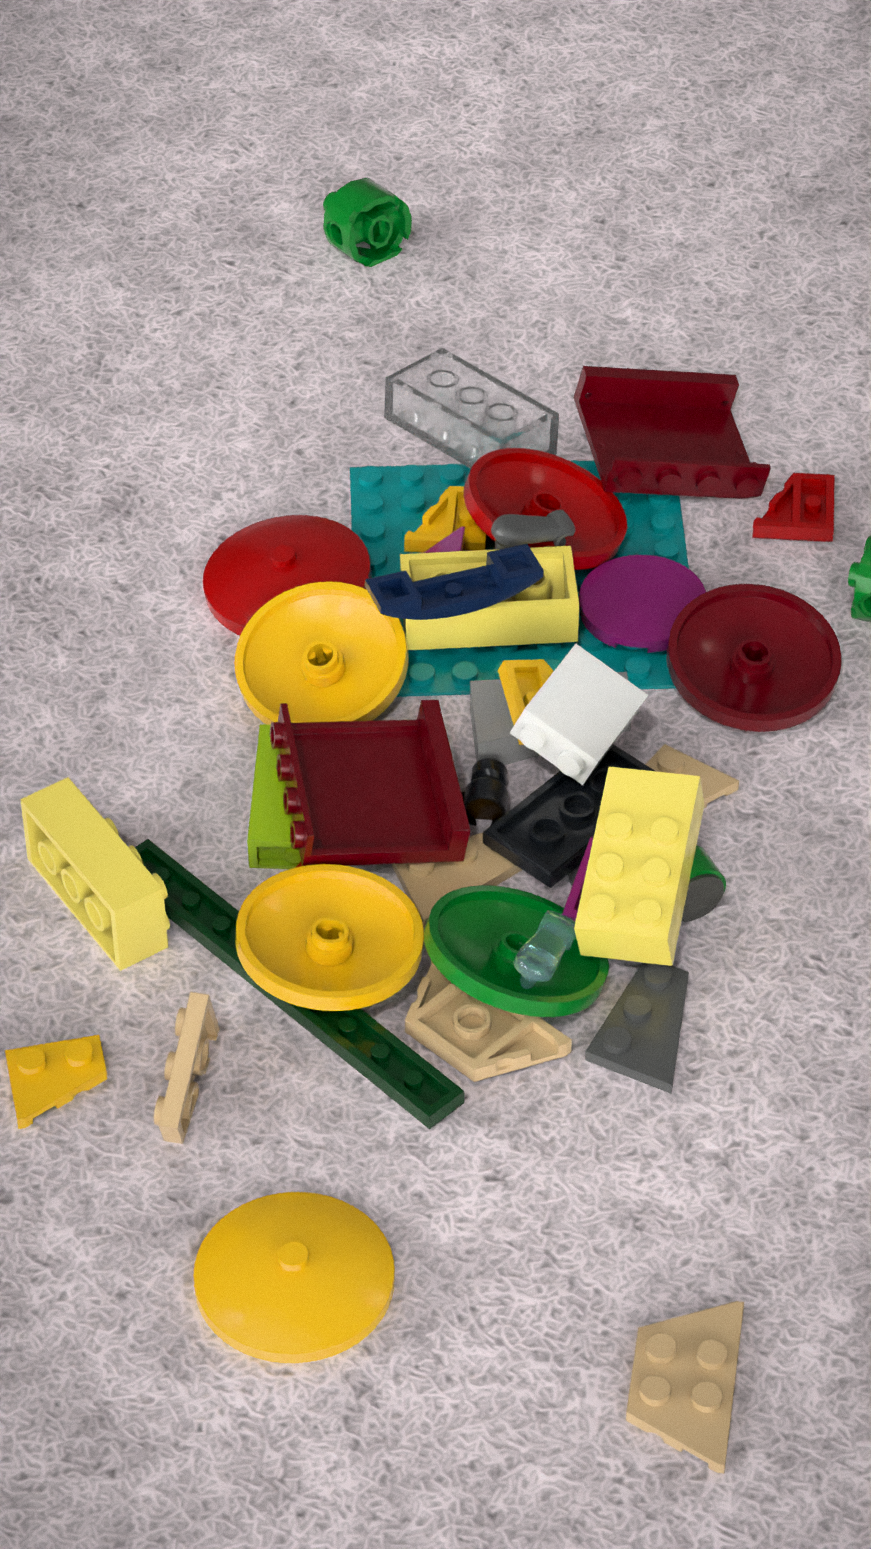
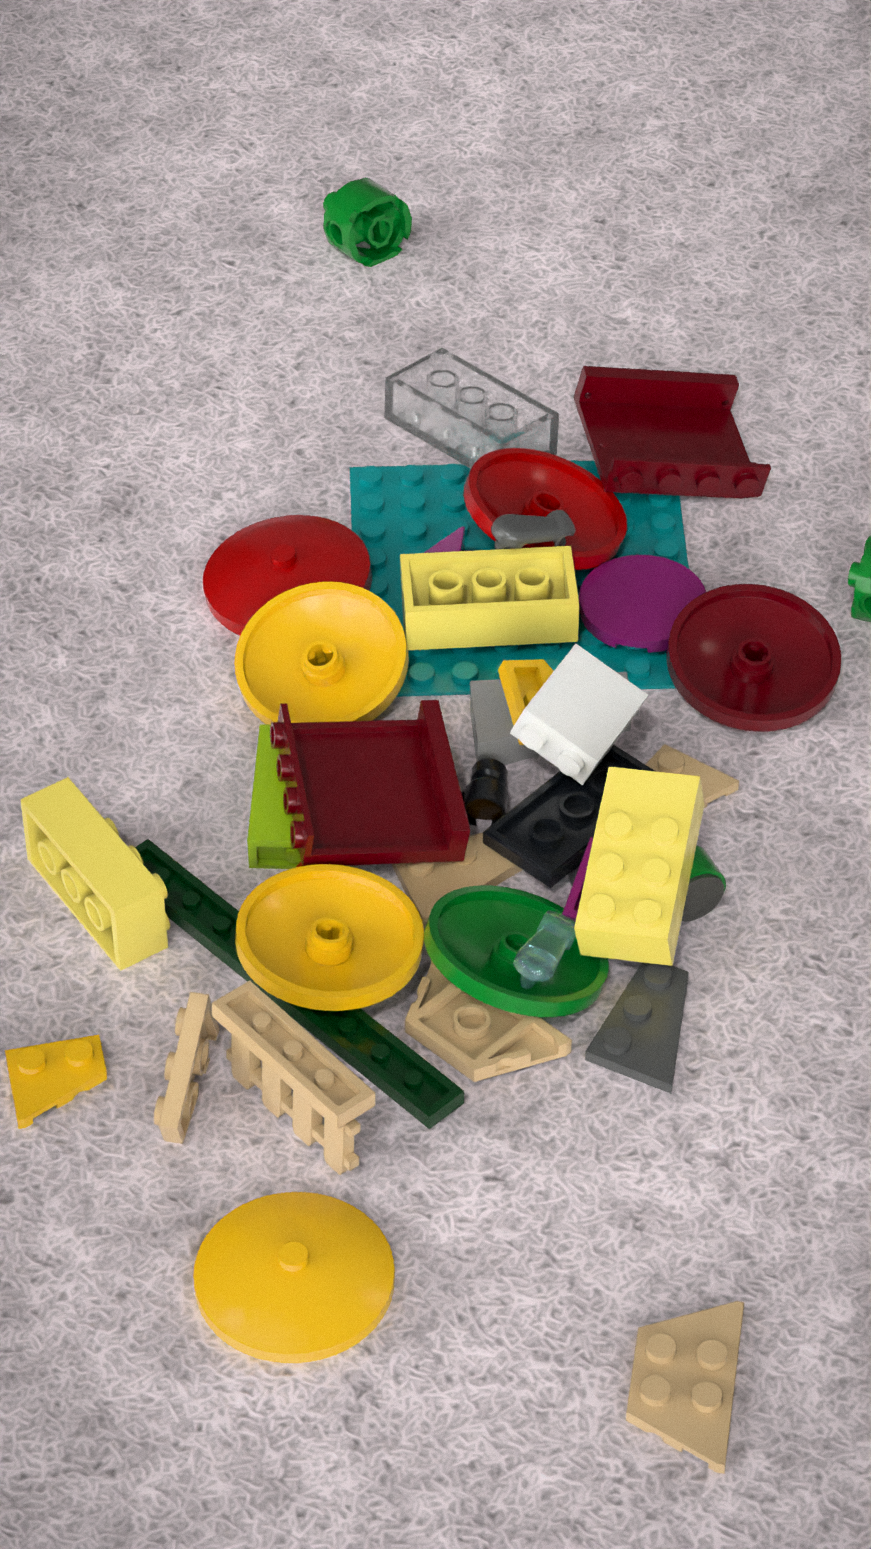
dark blue slope [365,544,544,620] -> none
yellow wing [404,486,487,553] -> none
red wing [752,473,835,542] -> none
none -> tan fence [212,980,375,1175]

